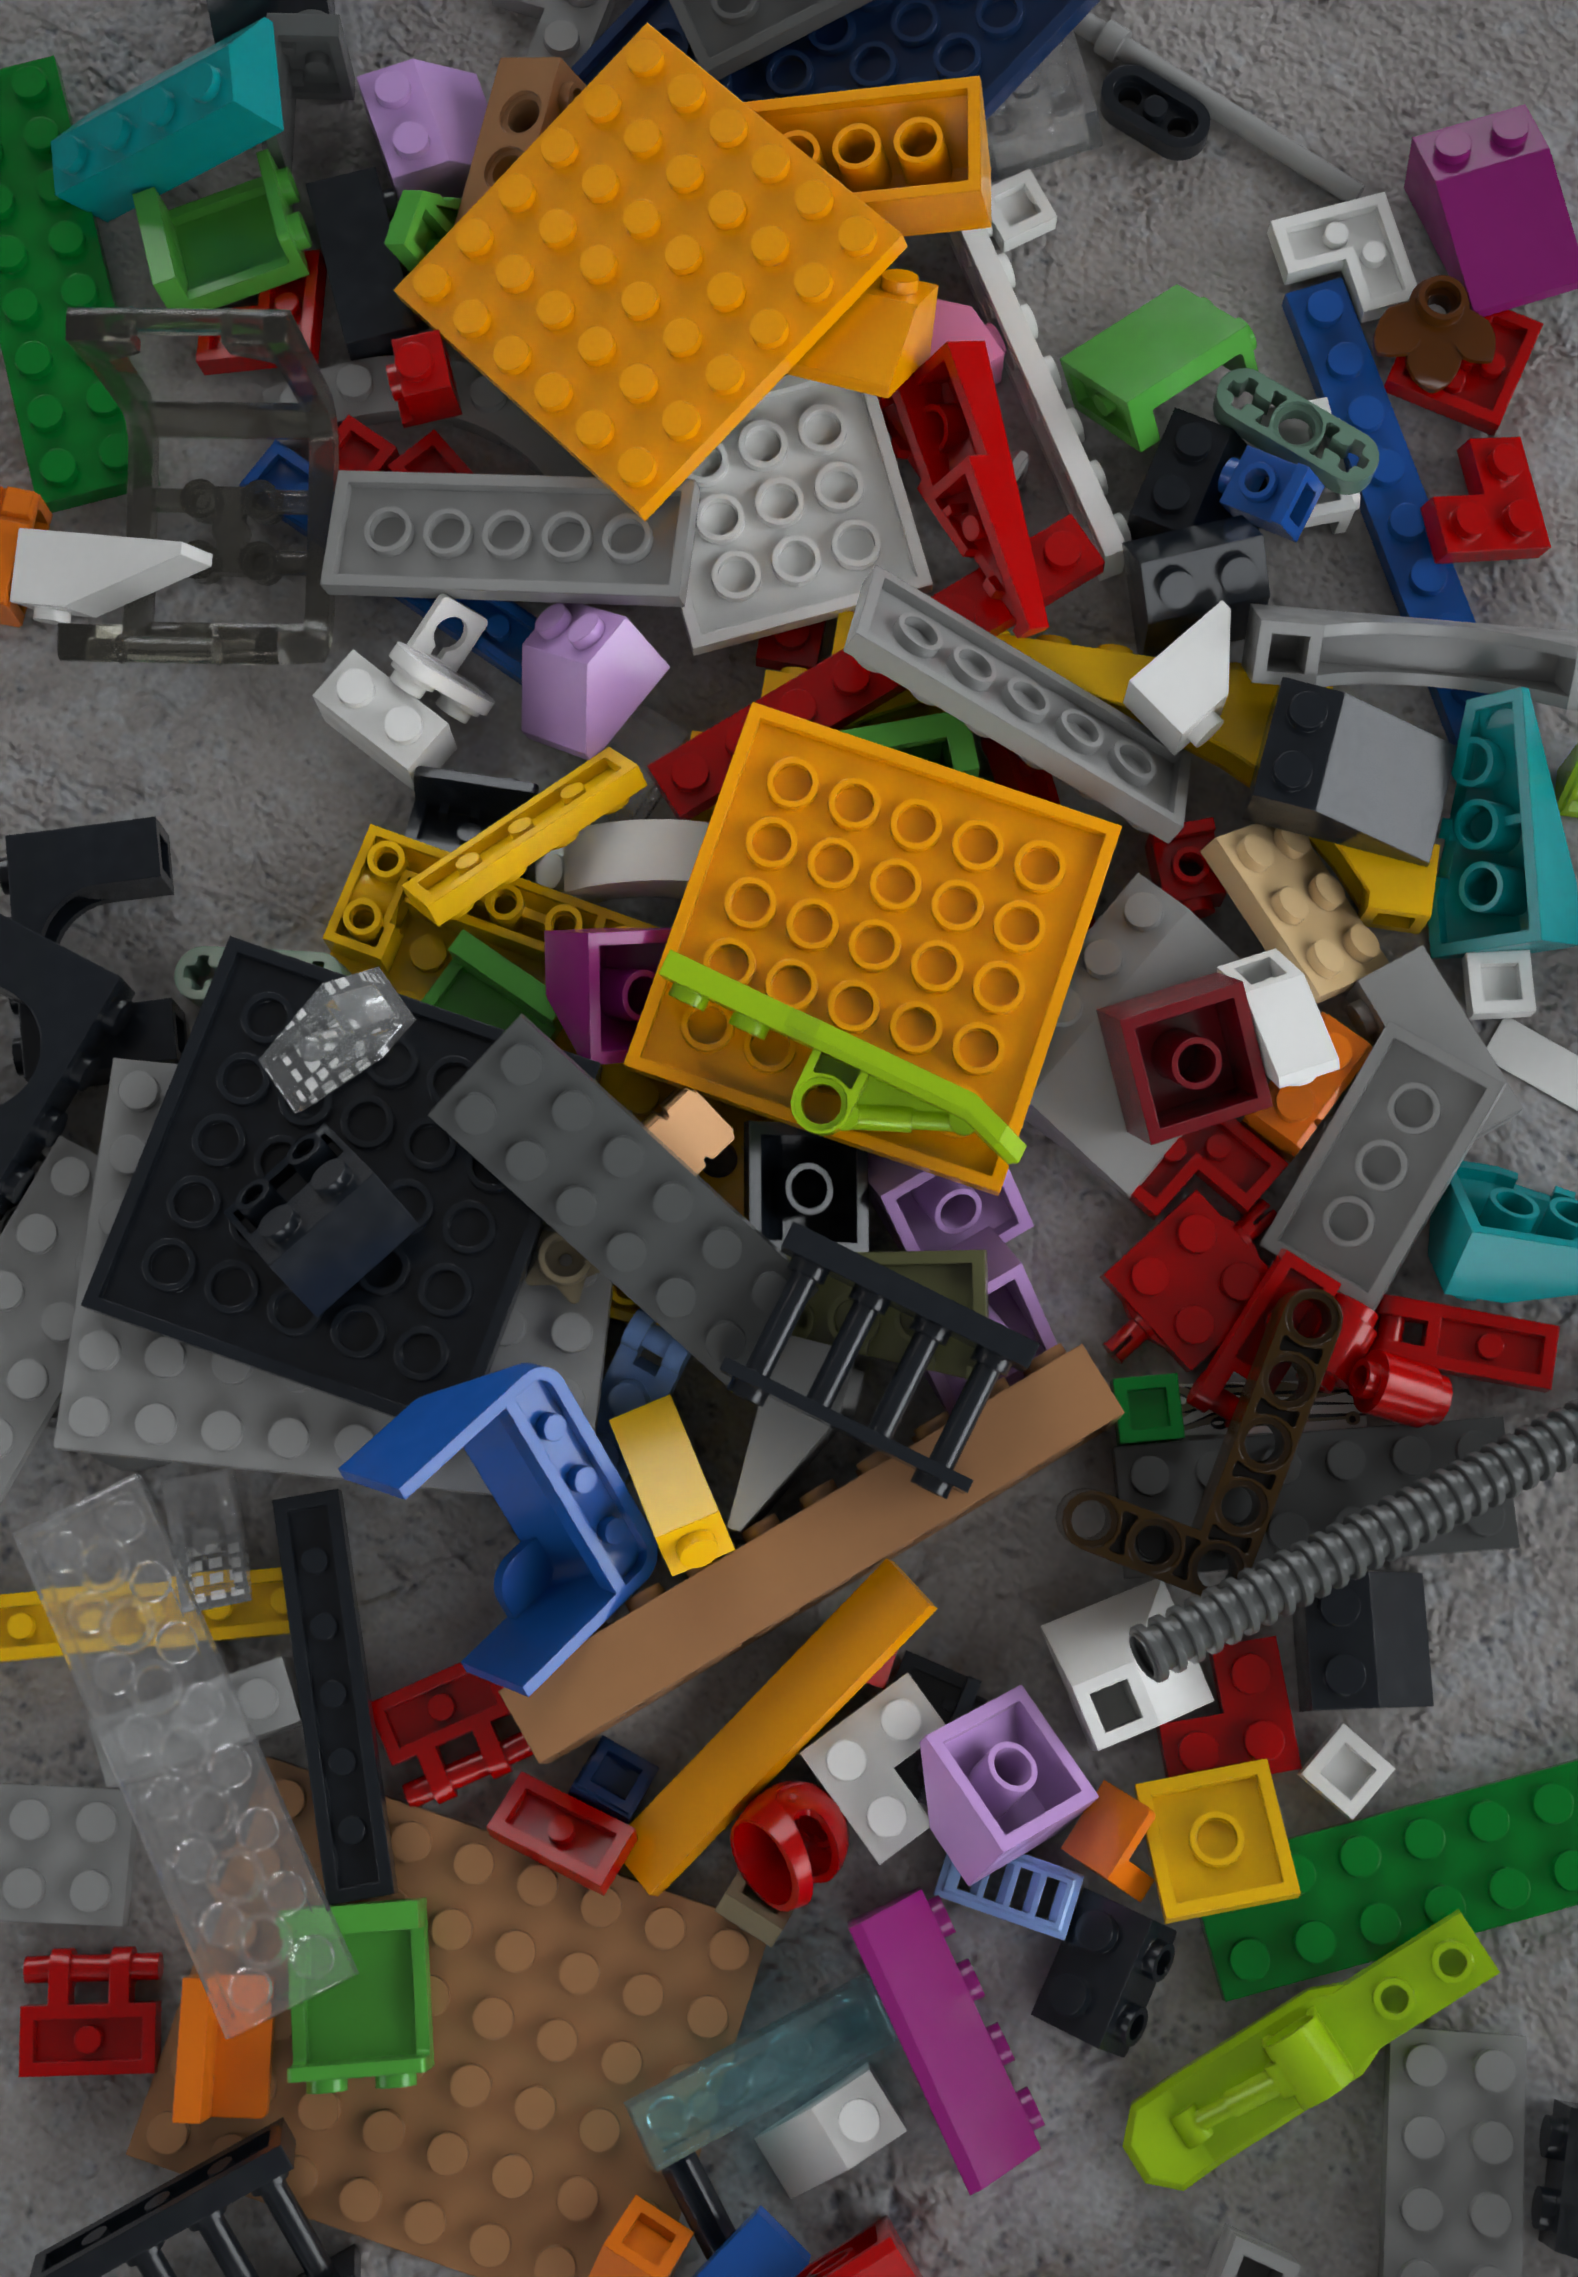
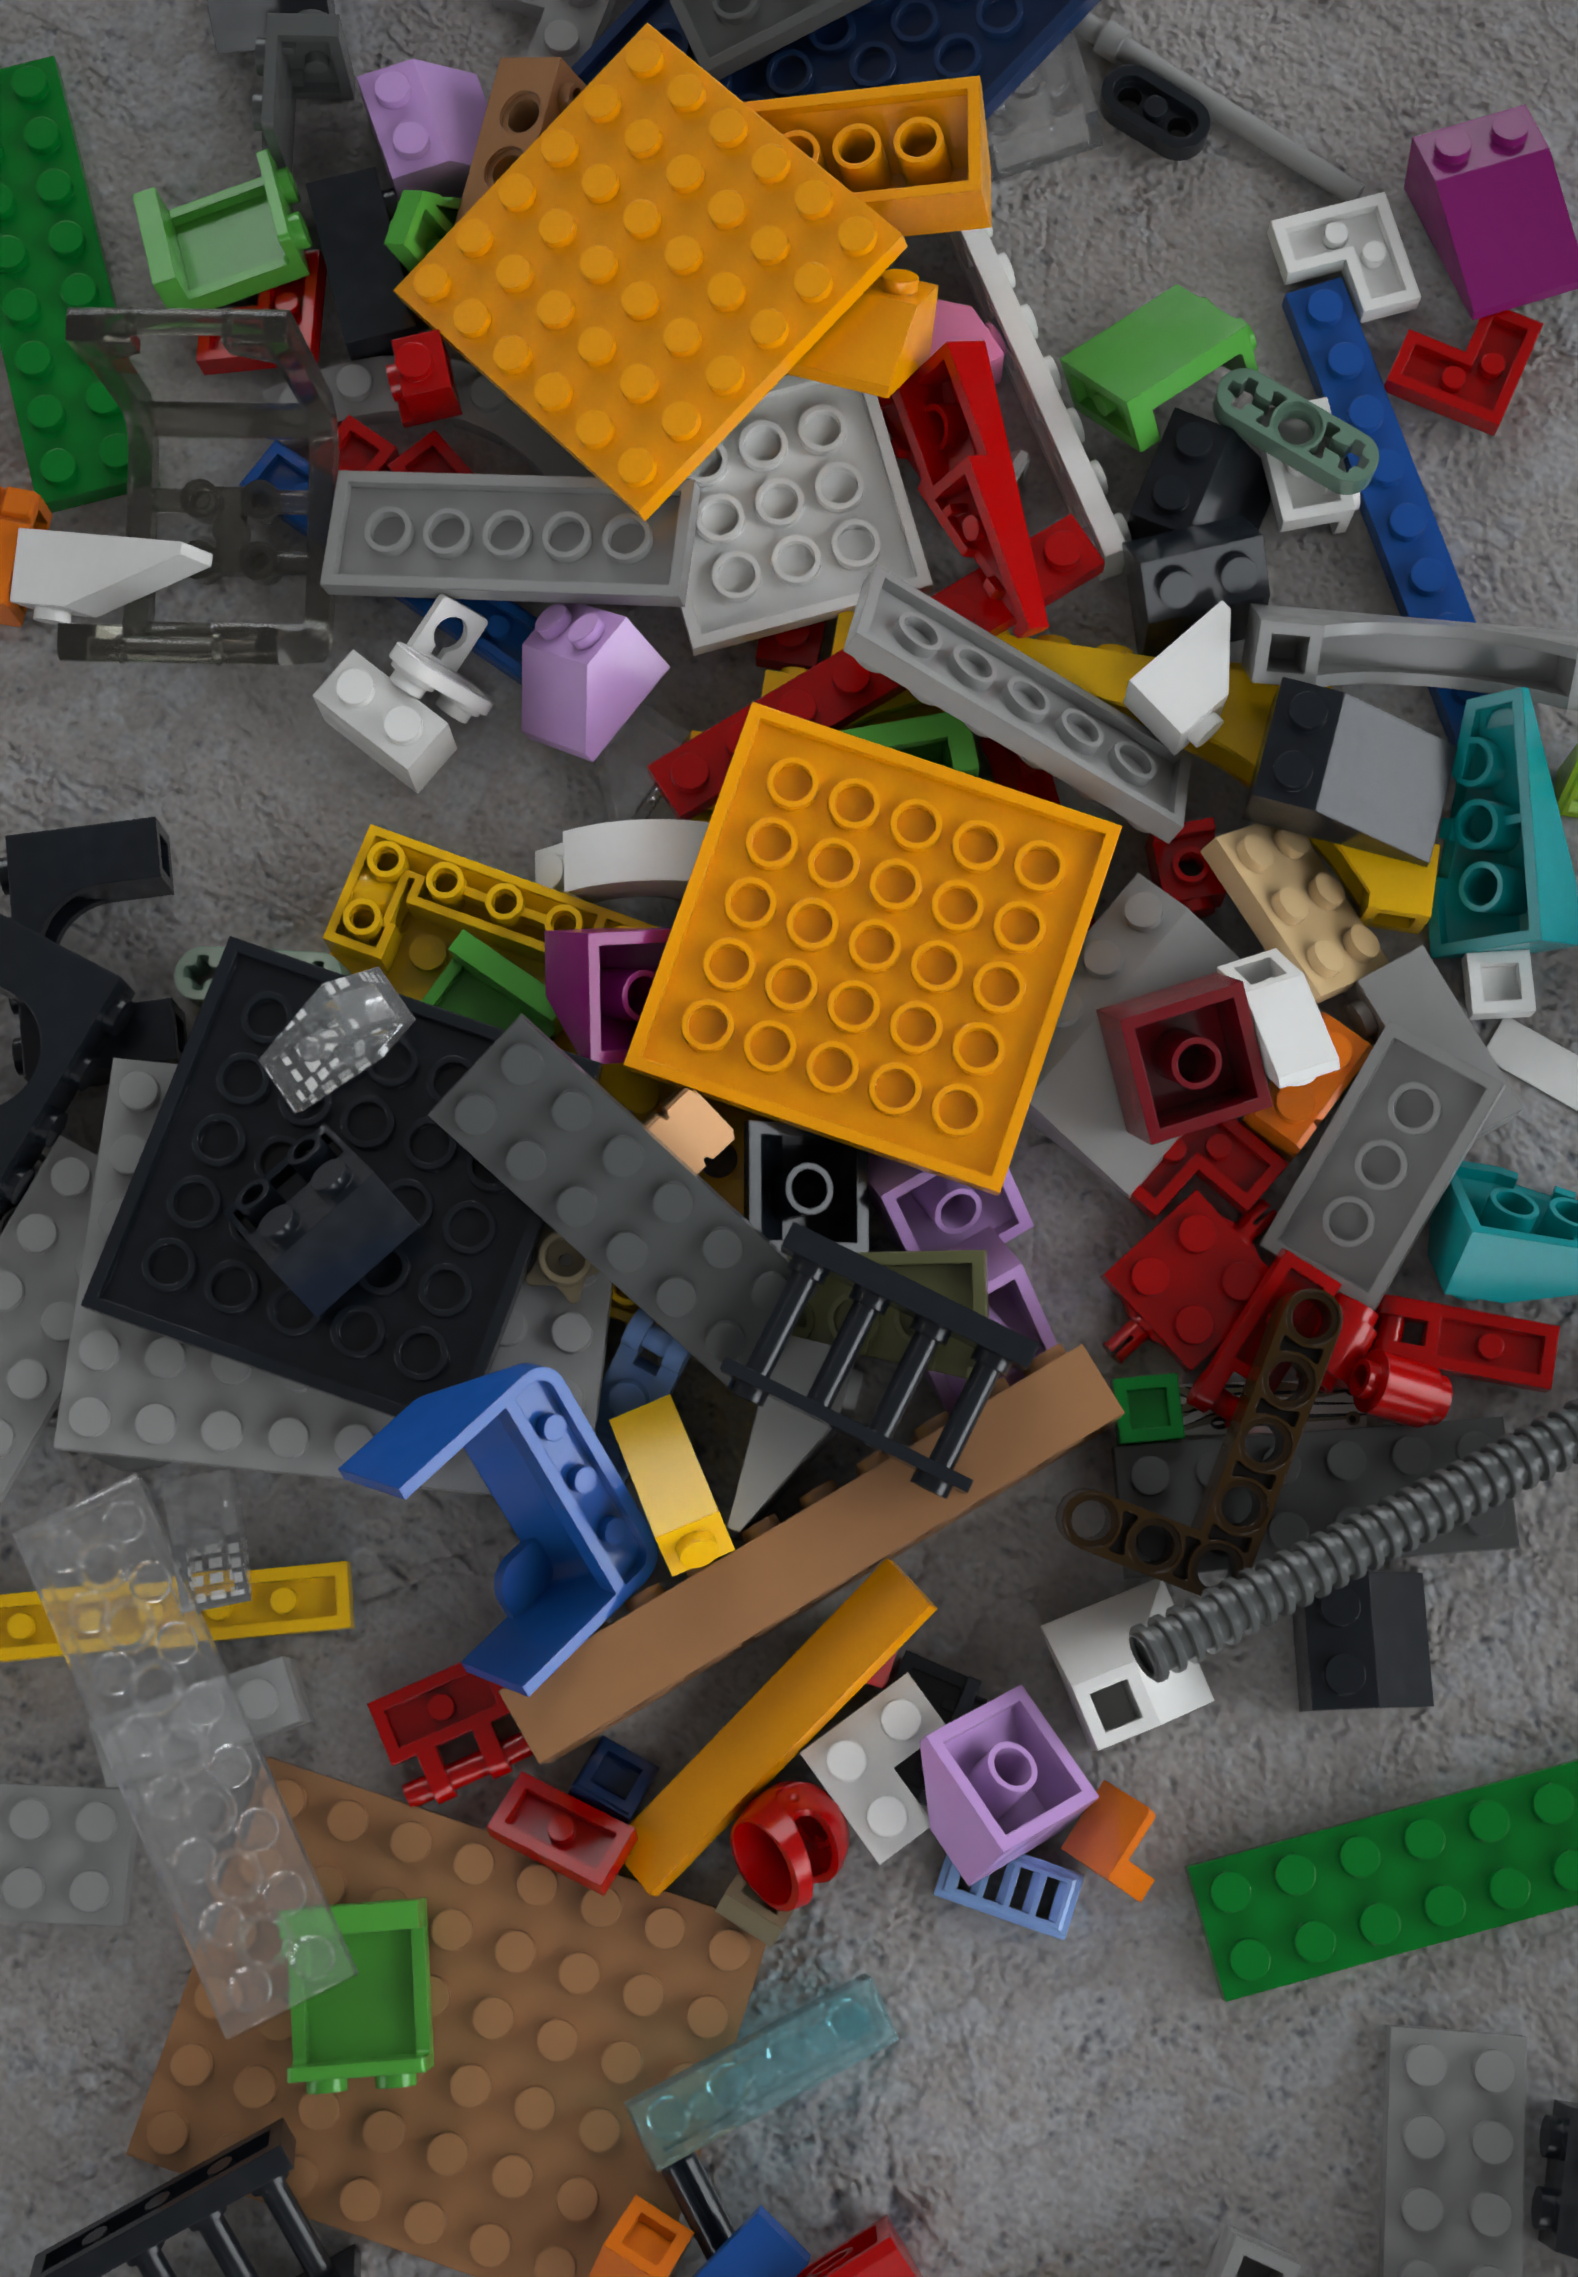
red plate [18,1946,164,2077] -> none
teal slope [51,17,284,223] -> none
orange panel [172,1973,278,2124] -> none
black plate [272,1489,398,1906] -> none
yellow plate [401,747,647,927] -> none
black bracket [405,766,539,879] -> none
lime piece [659,949,1027,1165] -> none
white slope [754,2062,907,2199] -> none
magenta slope [847,1886,1045,2196] -> none
white plate [991,168,1057,253] -> none
black bracket [1031,1888,1177,2057] -> none
lime piece [1122,1909,1500,2191] -> none
yellow plate [1134,1758,1301,1924] -> none
red plate [1156,1636,1302,1778] -> none
blue brick [1218,445,1325,543] -> none
white plate [1297,1723,1395,1820] -> none
reddish brown plate [1373,275,1496,393] -> none
red plate [1420,437,1551,564] -> none

